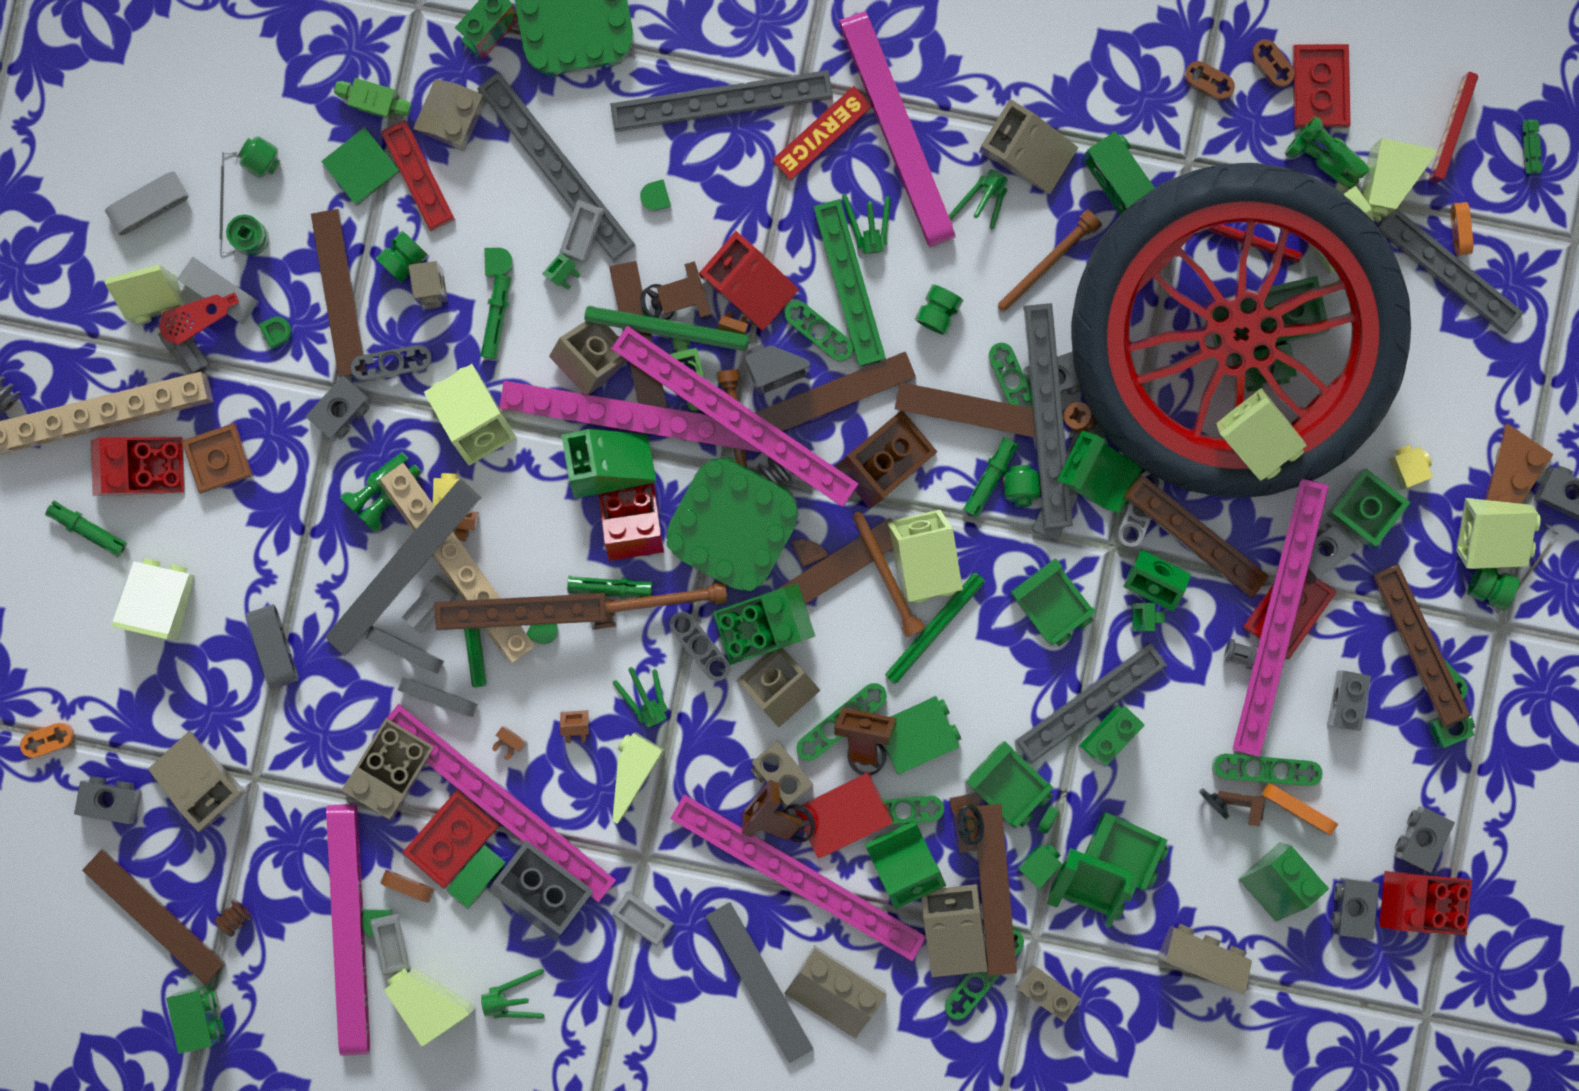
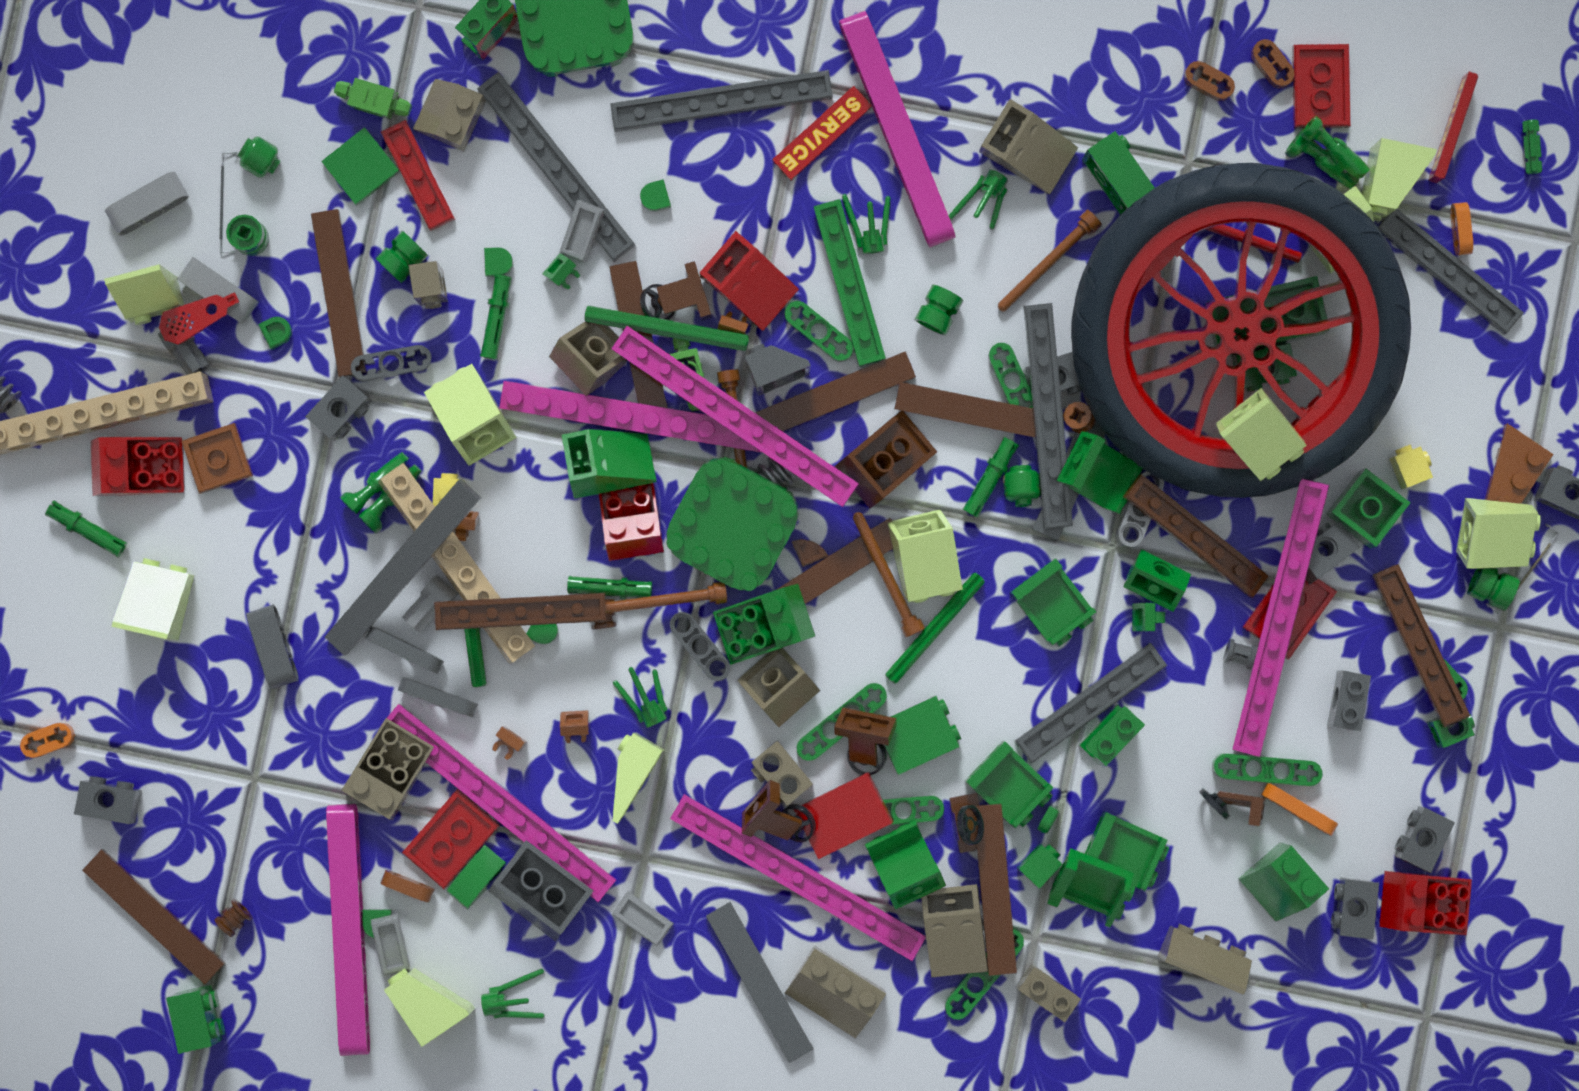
dark tan slope [148,731,246,832] -> none

